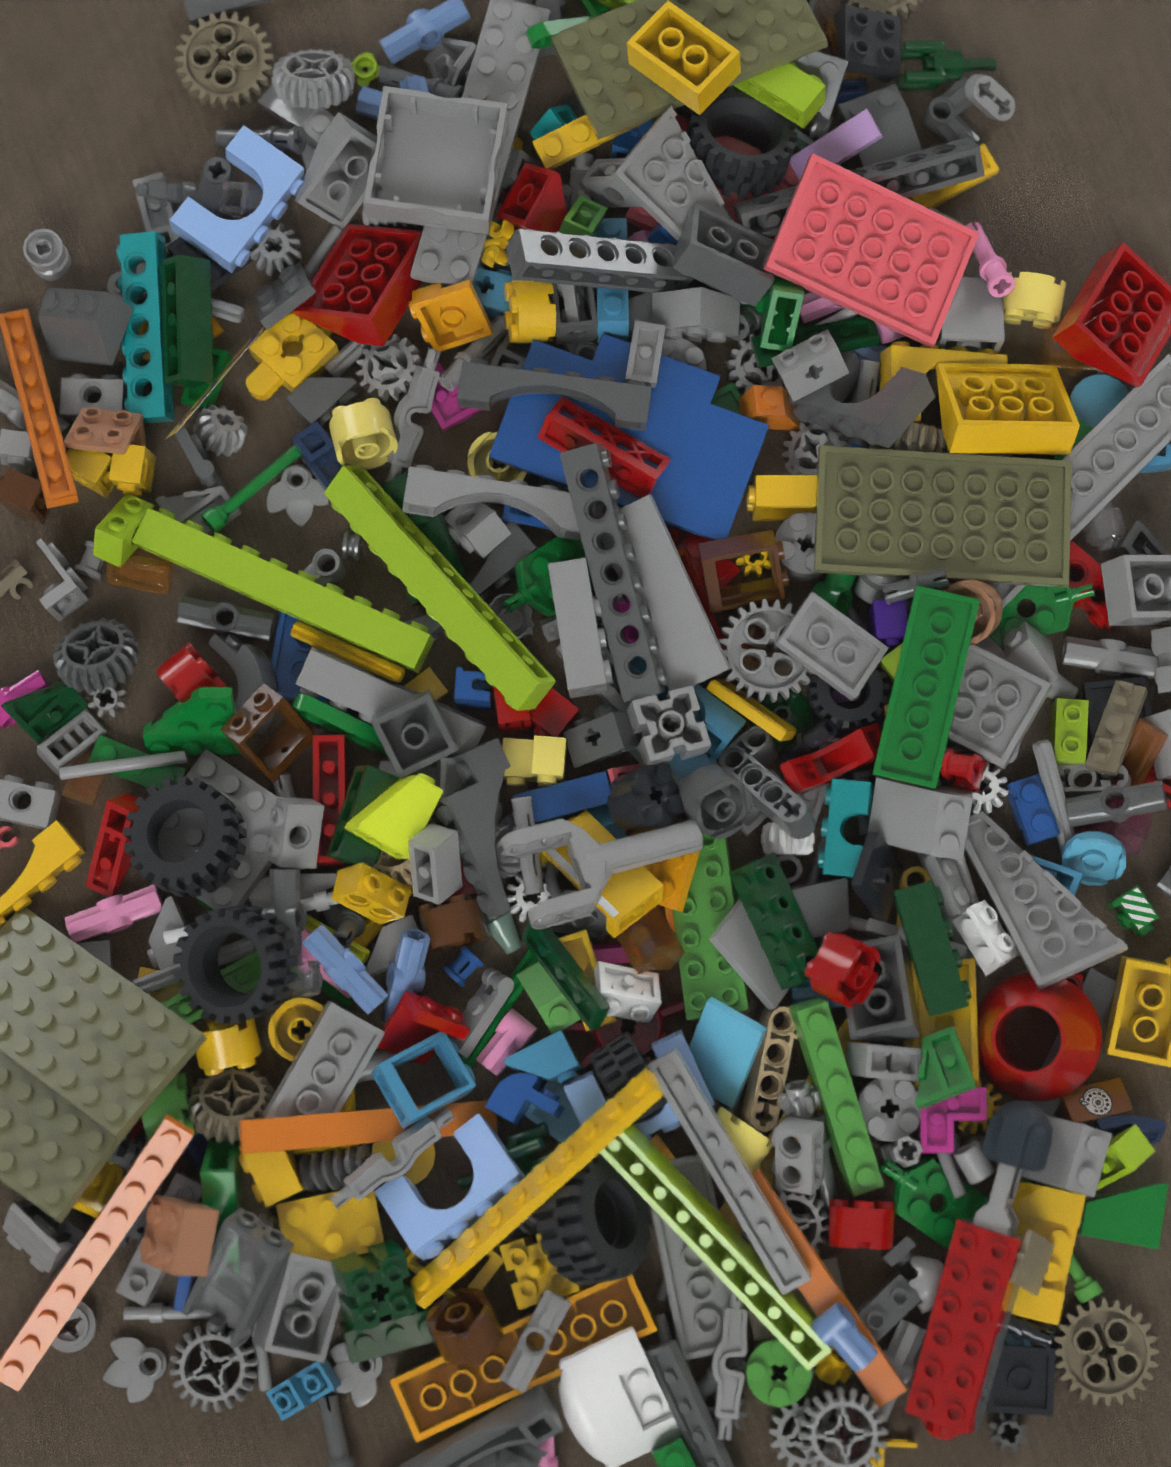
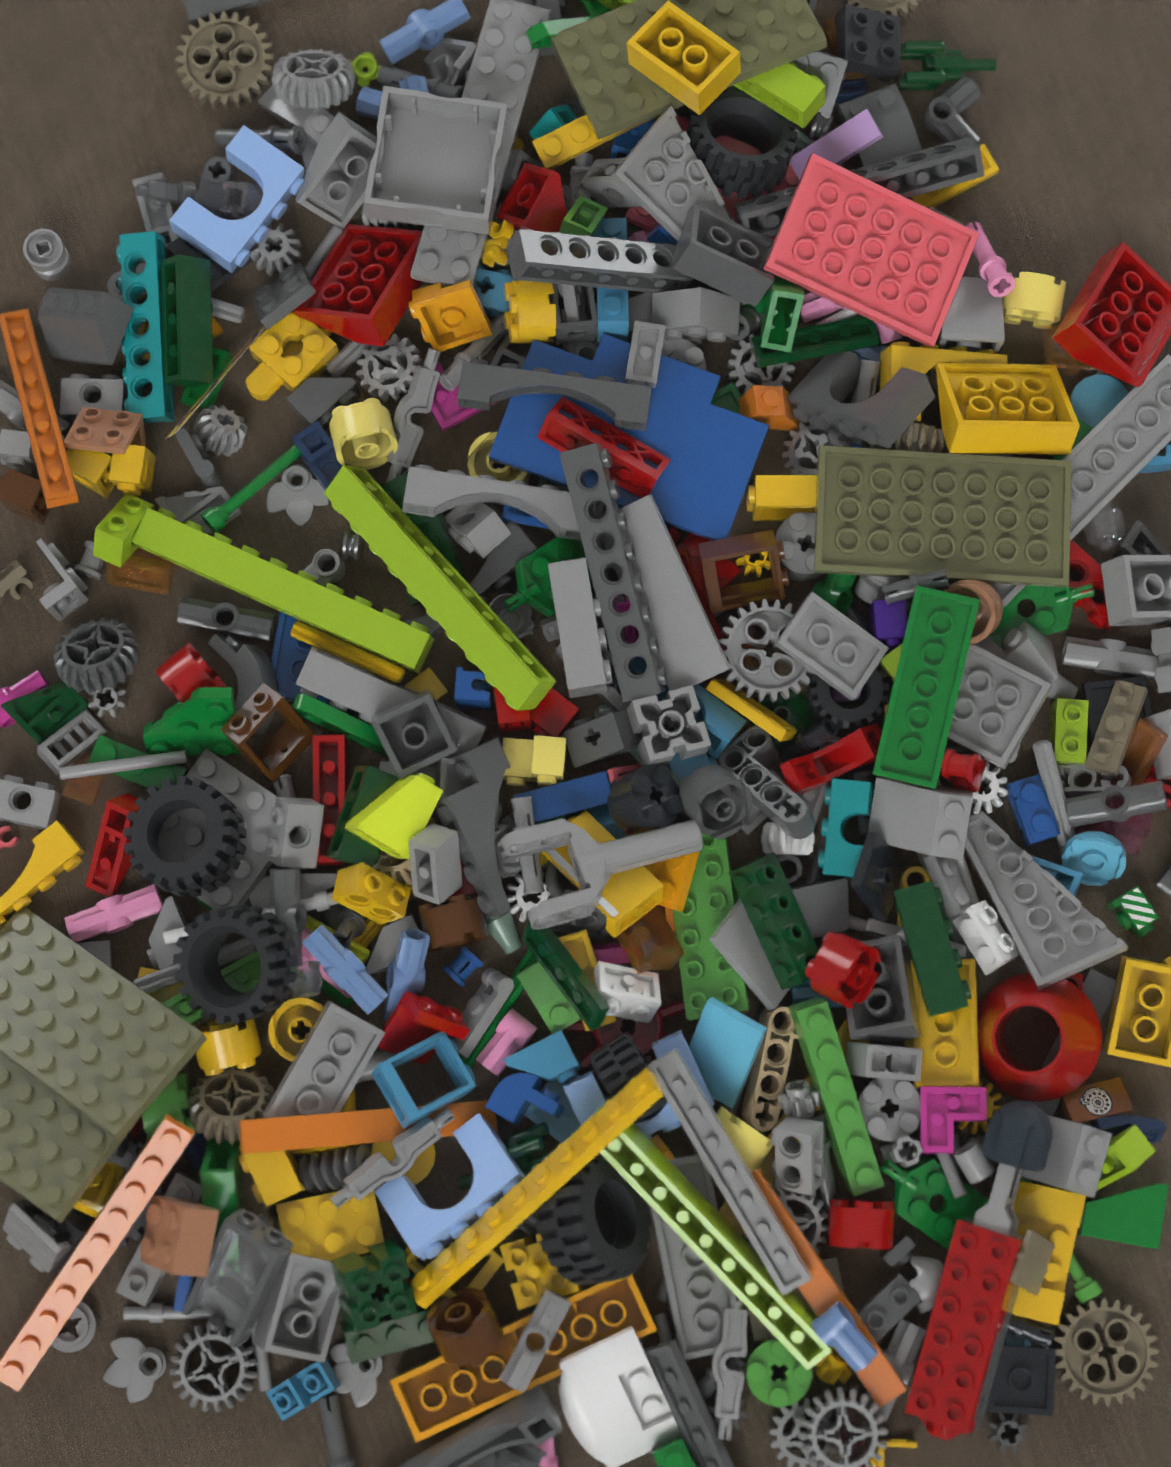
light grey brick [771,329,849,402] -> none
green wing [915,1026,978,1110] -> none
light grey beam [965,74,1015,121] -> none

